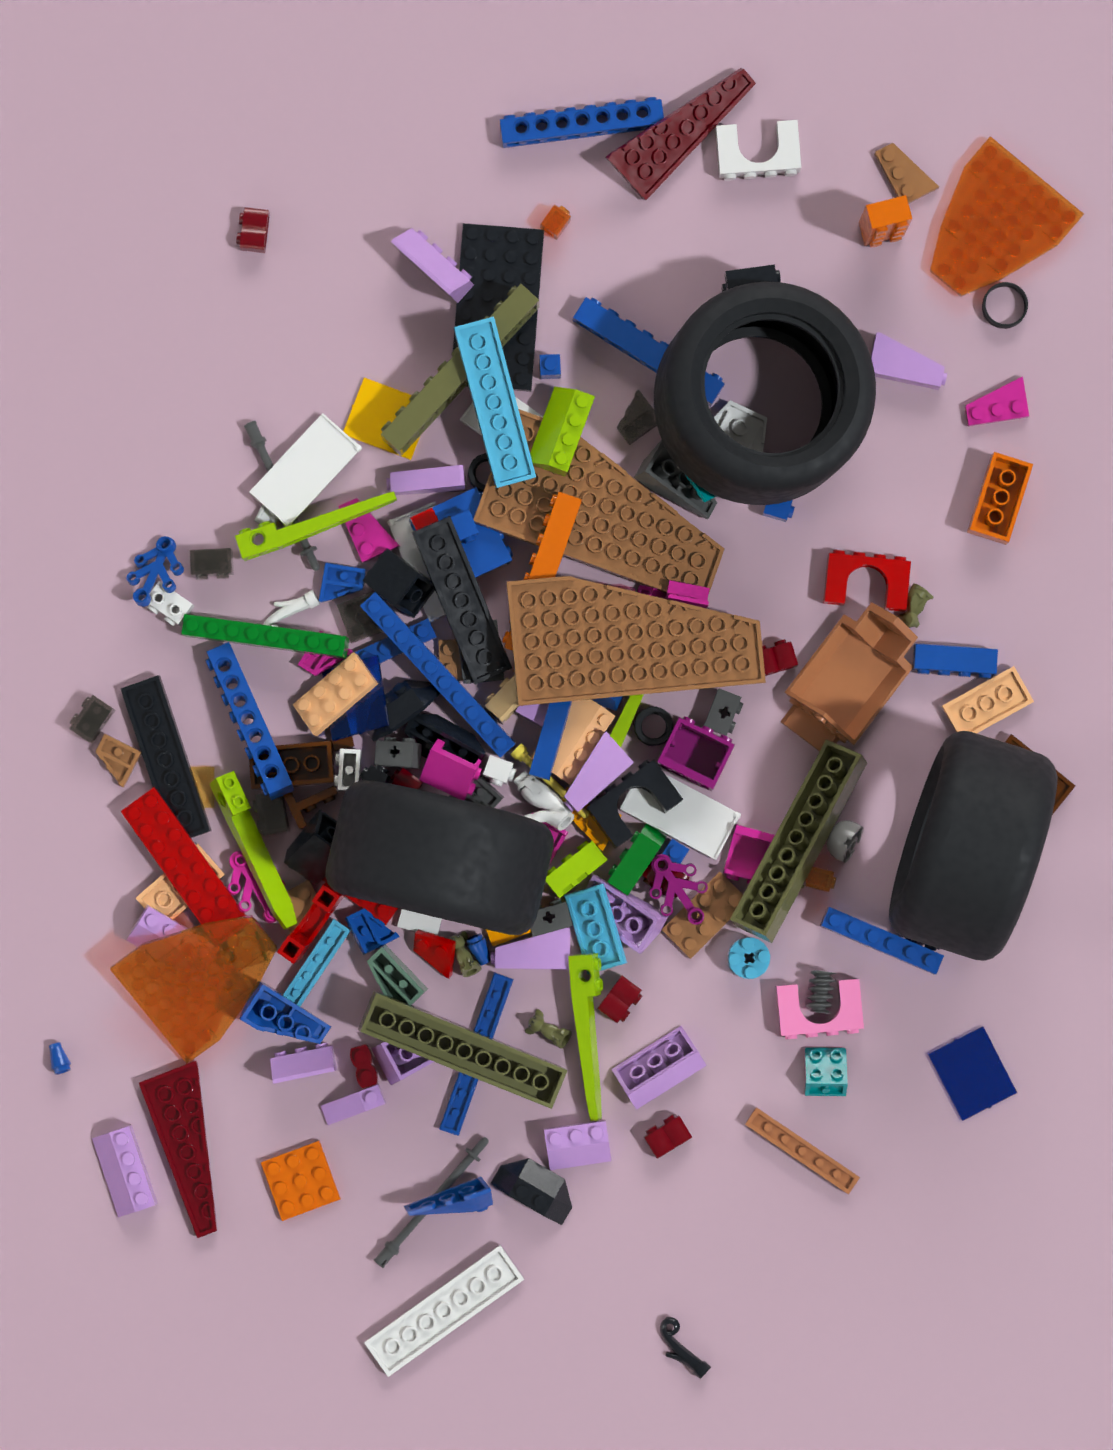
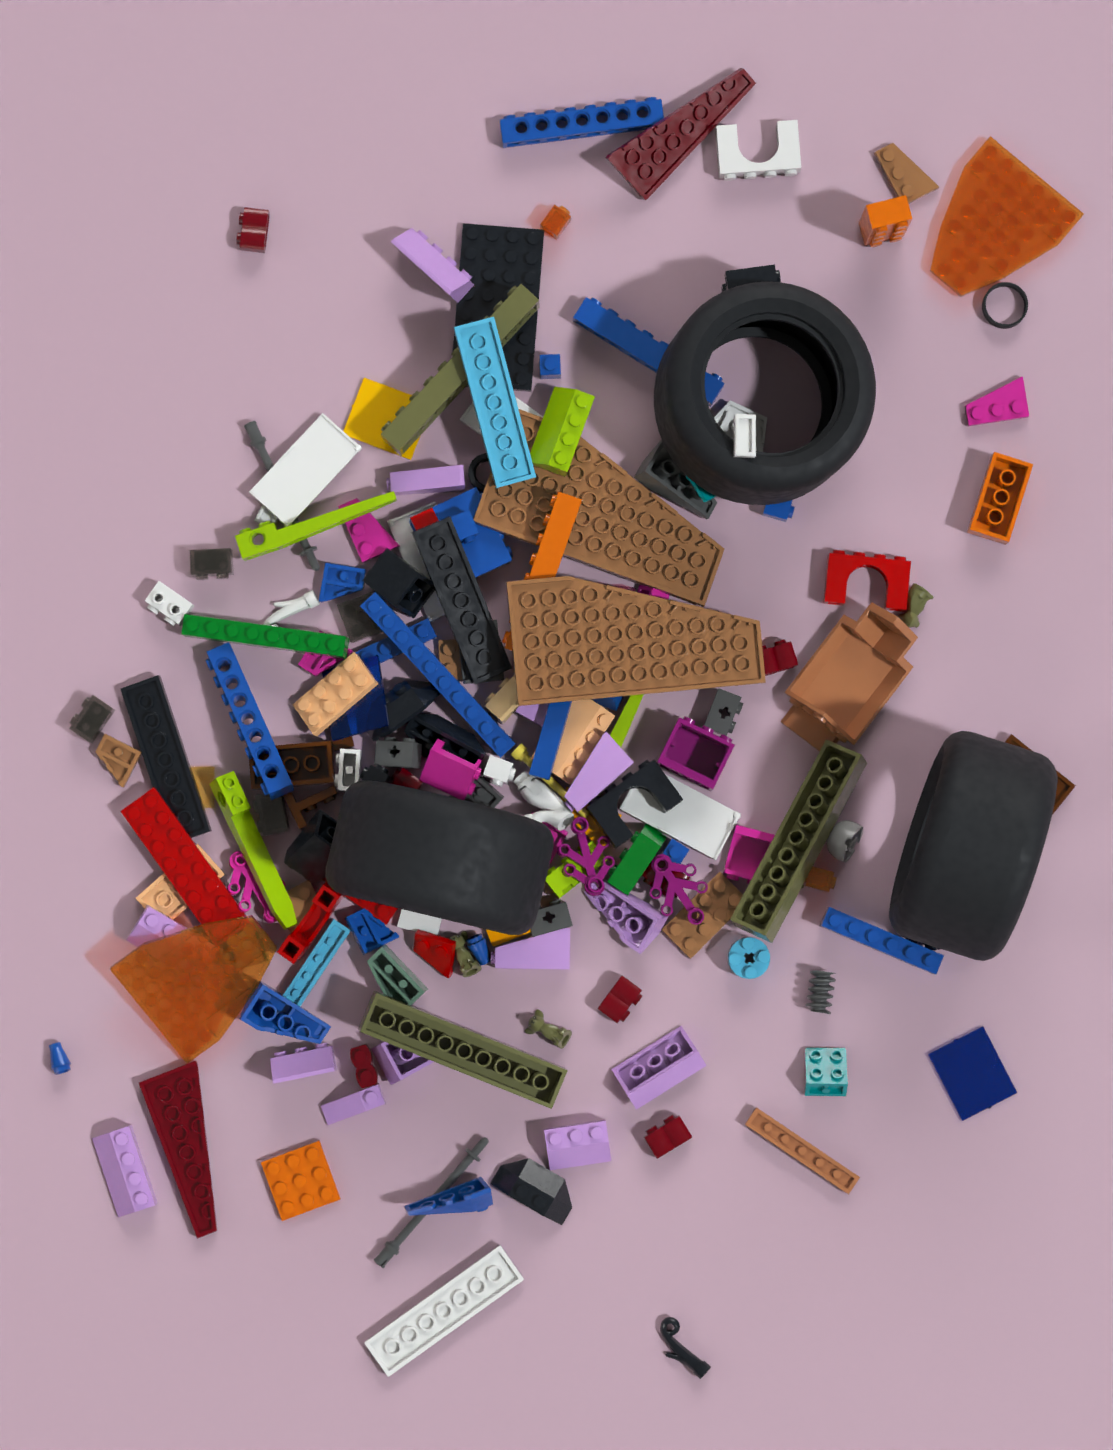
blue plant [126,536,184,607] -> none
blue tile [439,973,514,1136] -> none
medium azure tile [564,884,627,974] -> none
lime piece [568,953,603,1121] -> none
clear smoke wing [617,390,657,445] -> none
black tyre [634,707,673,746] -> none
dark pink panel [665,580,710,608] -> none
bright pink arch [775,979,864,1040] -> none
lavender slope [871,332,947,390] -> none
blue brick [912,644,998,679] -> none
light nougat plate [942,666,1034,733] -> none
none -> magenta plant [557,817,615,896]
none -> white tile [734,414,756,458]

